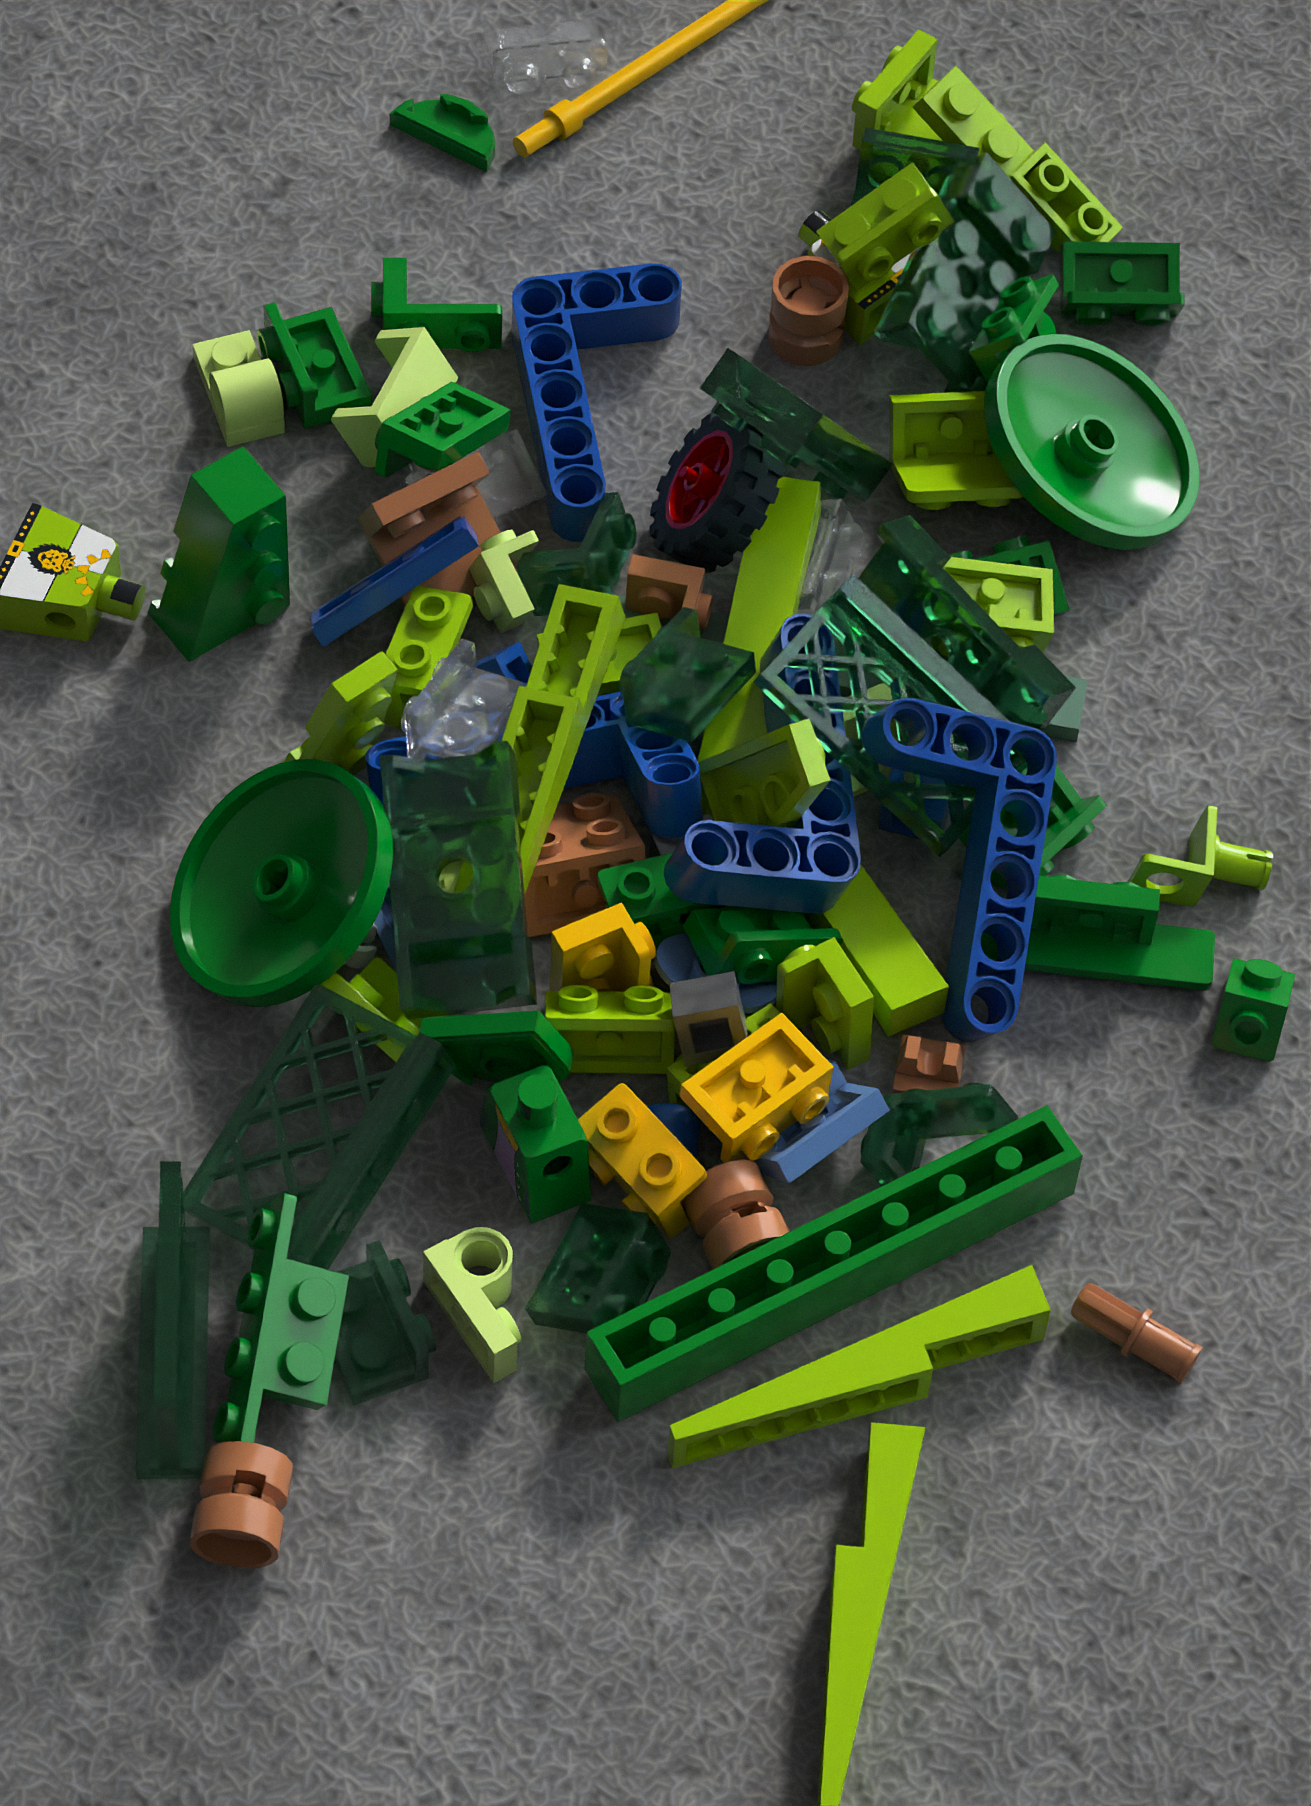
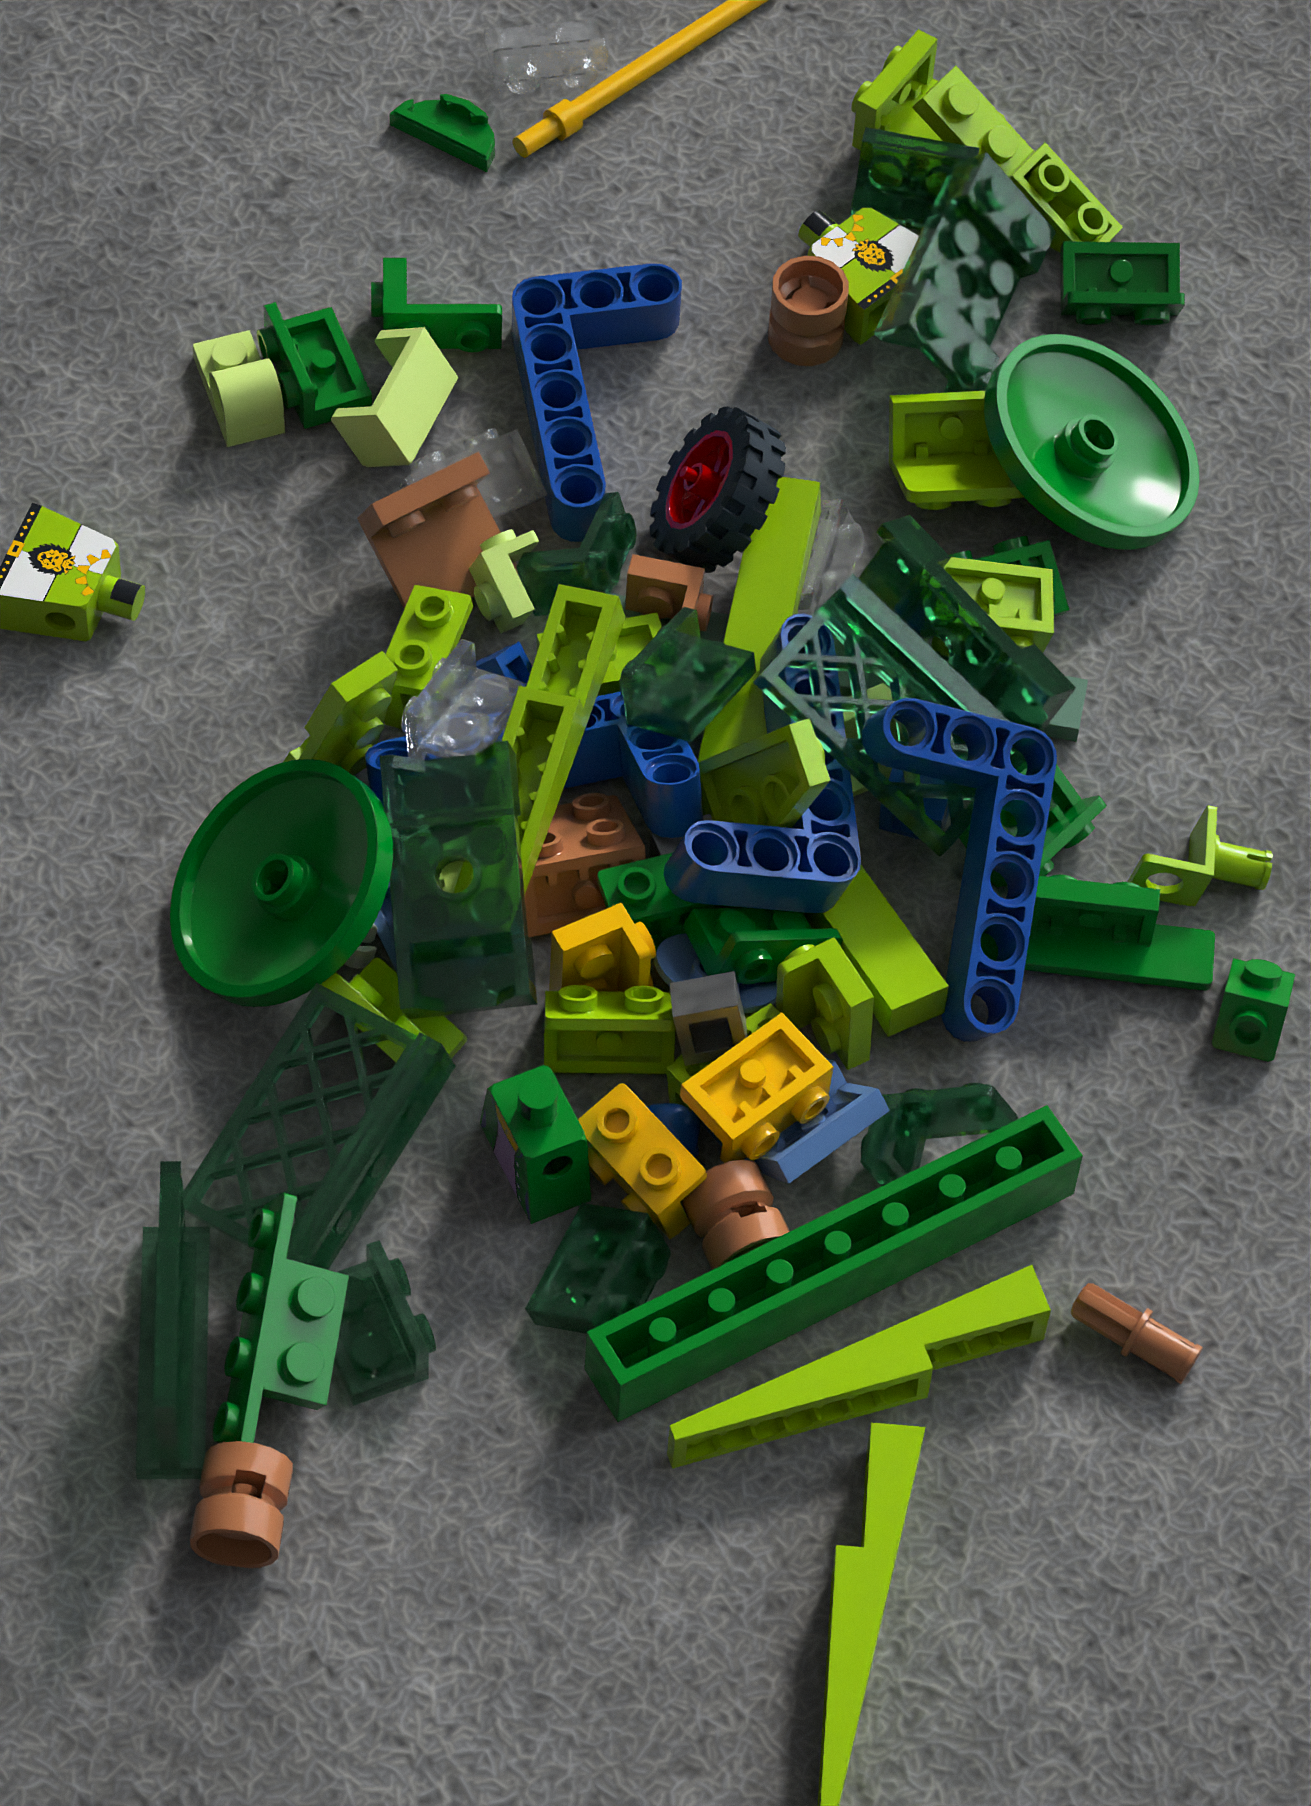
green wedge [148,446,290,662] -> none
blue tile [310,516,479,647] -> none
green bracket [374,381,511,478] -> none
green tile [418,1010,574,1086] -> none
yellowish green plate [423,1227,521,1383] -> none
clear green piece [699,348,893,503] -> none
lime bracket [816,162,955,291] -> none
nougat tile [891,1034,966,1112] -> none
green bracket [969,274,1059,382] -> none

